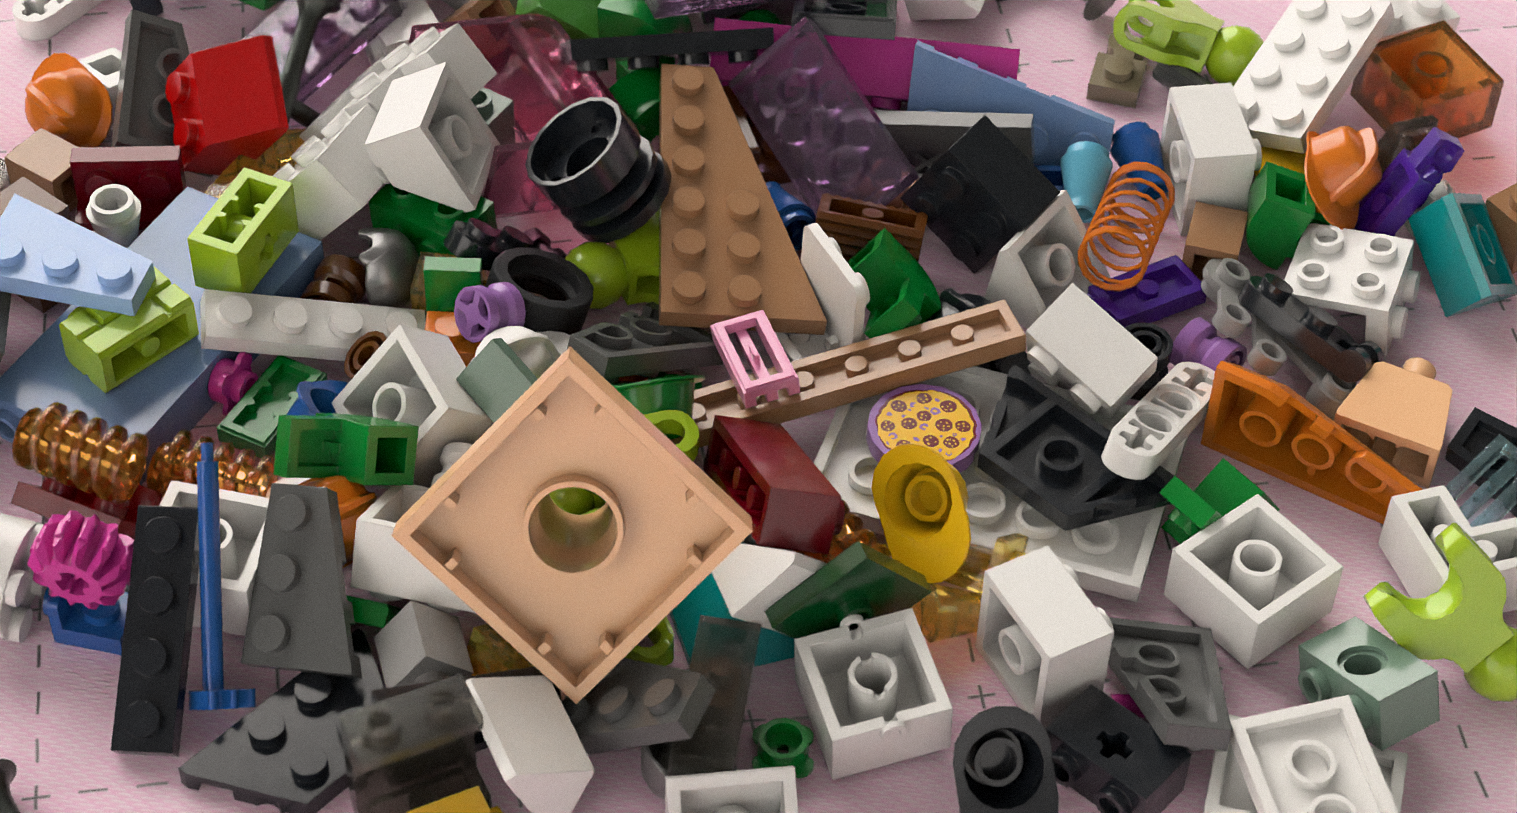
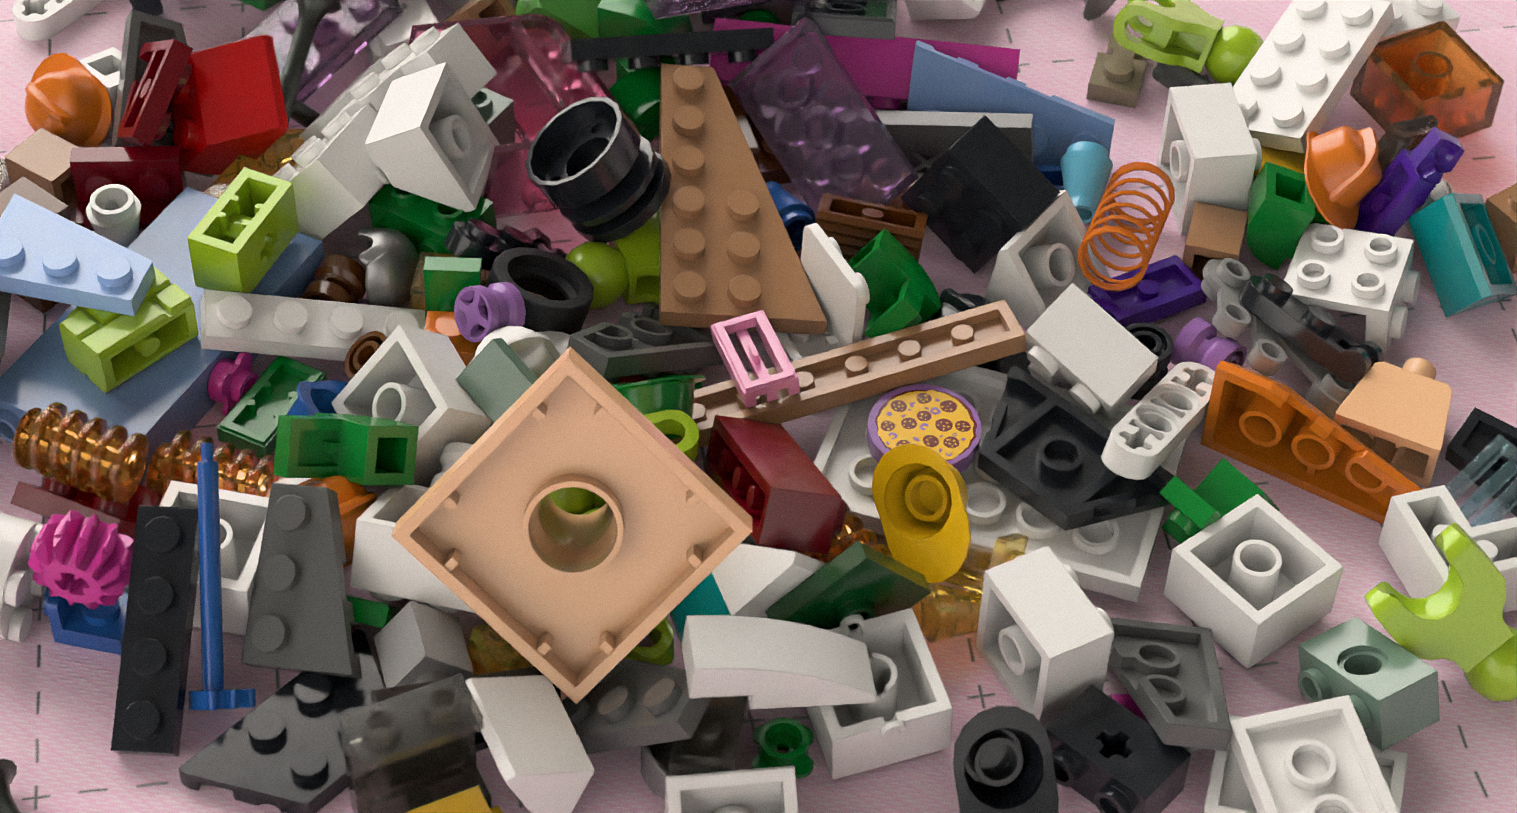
blue cone [1110,122,1168,201] -> none
none -> dark red wing [116,39,193,146]
none -> white slope [682,615,877,709]

